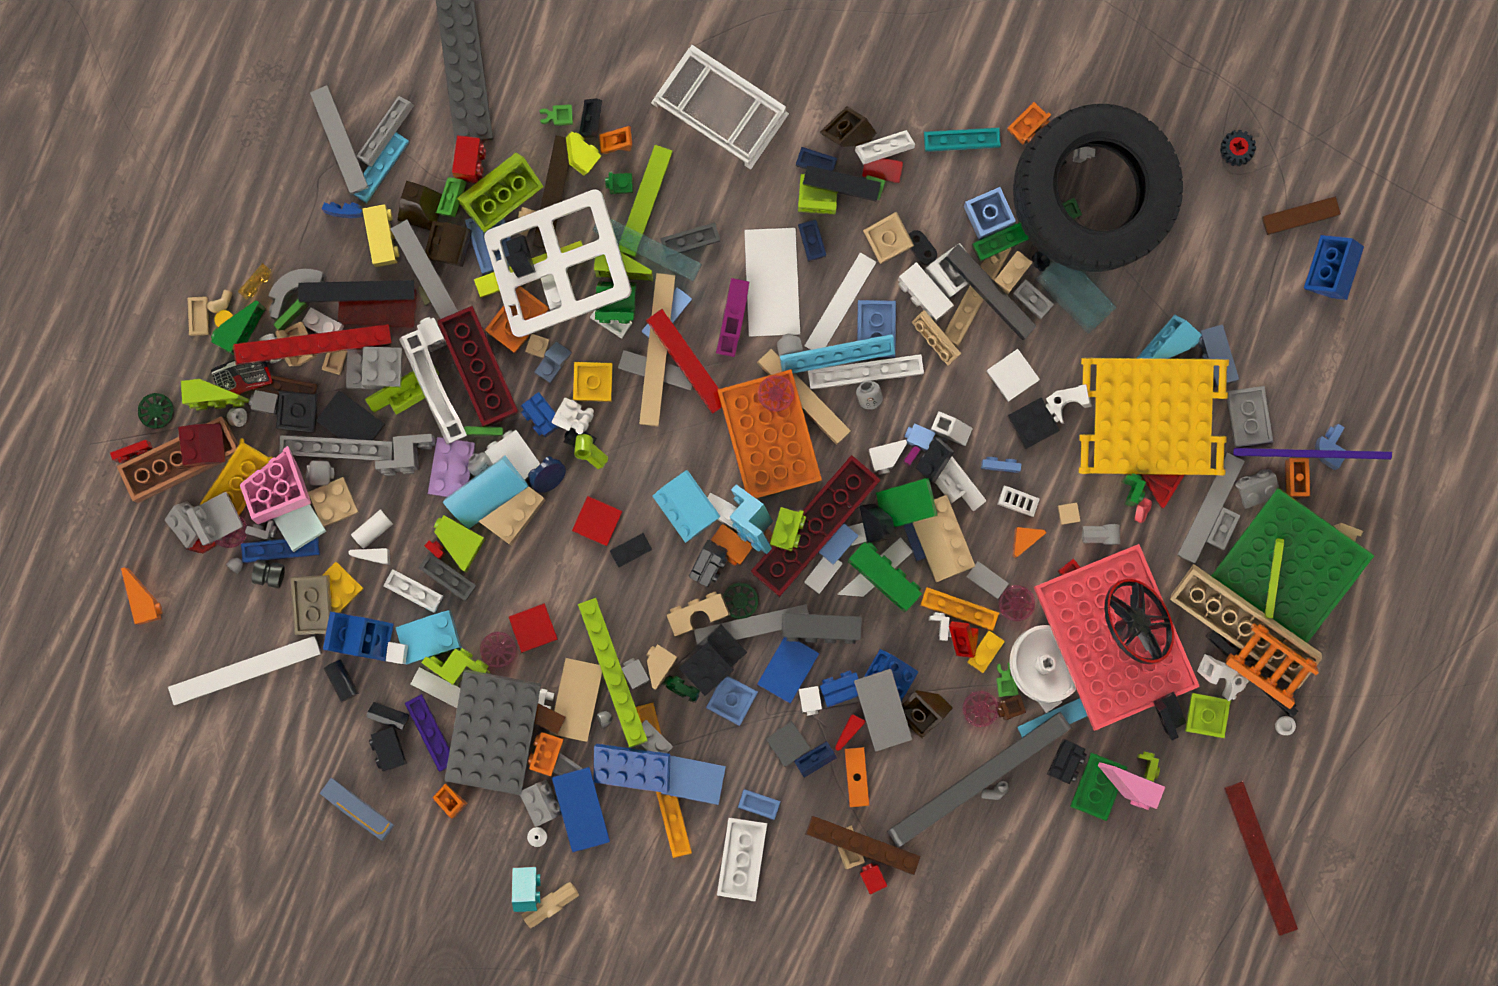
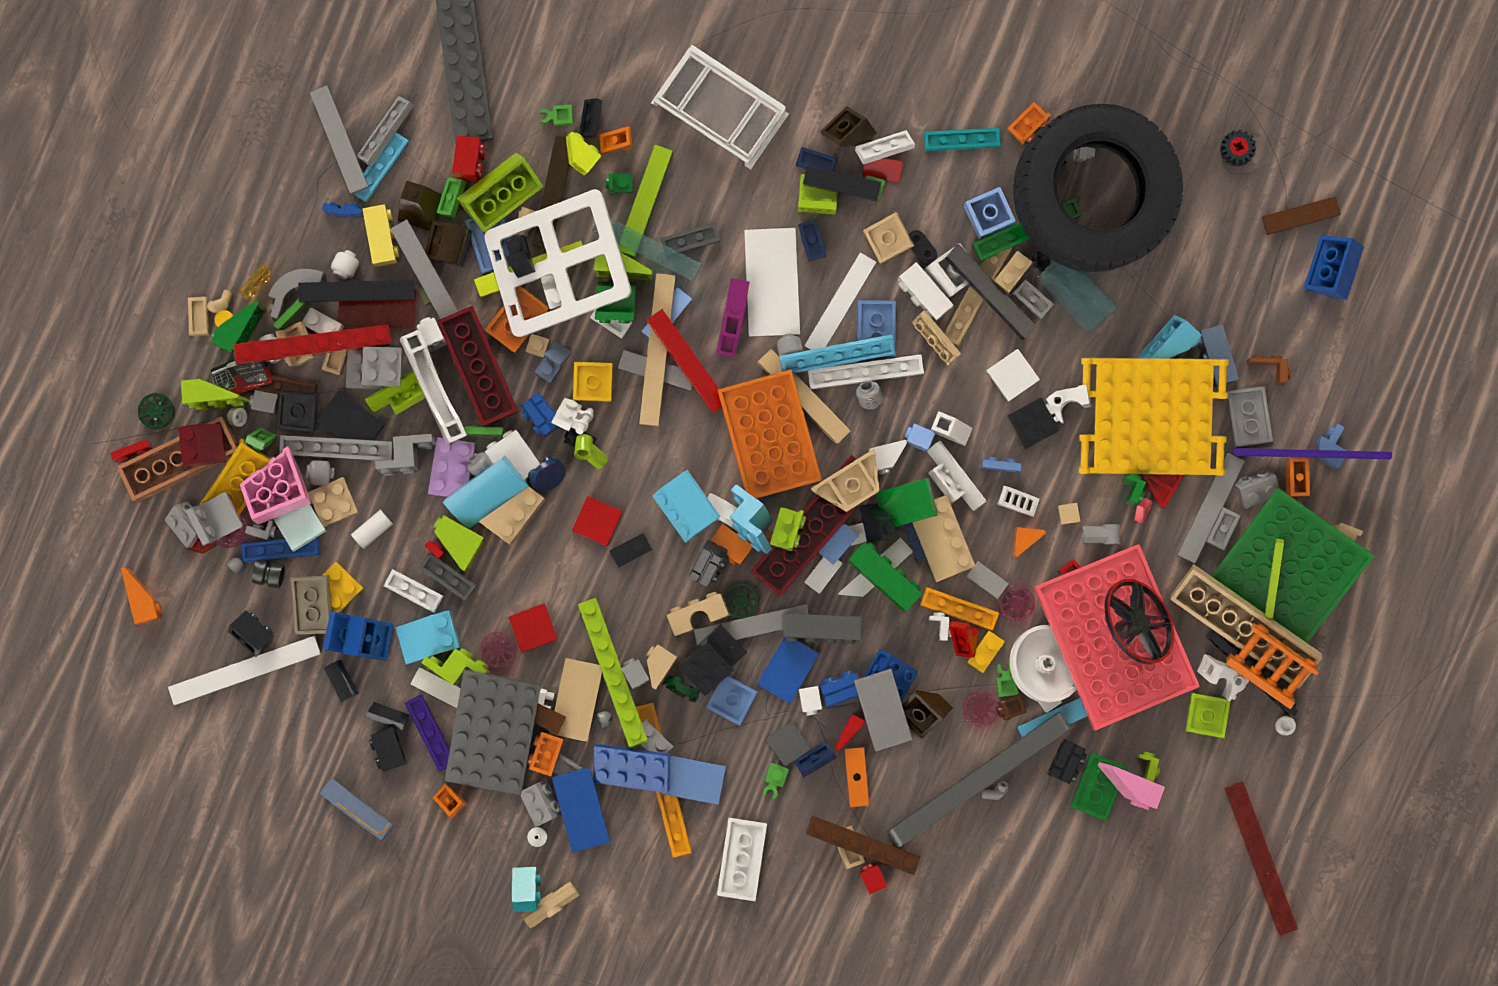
white slope [349,548,390,565] -> none
white tile [386,642,408,664] -> none
medium blue tile [738,789,781,820] -> none
clear pink wheel [758,375,794,412] -> none
magenta tile [903,446,921,467] -> none
black bracket [916,438,954,482] -> none
black panel [1153,691,1186,740] -> none
none -> black brick [228,610,274,657]
none -> bright green plate [245,428,277,450]
none -> white head [331,250,359,280]
none -> bright green plate [763,763,789,799]
none -> tan wing [811,449,880,512]
none -> dark orange bracket [1246,355,1291,385]

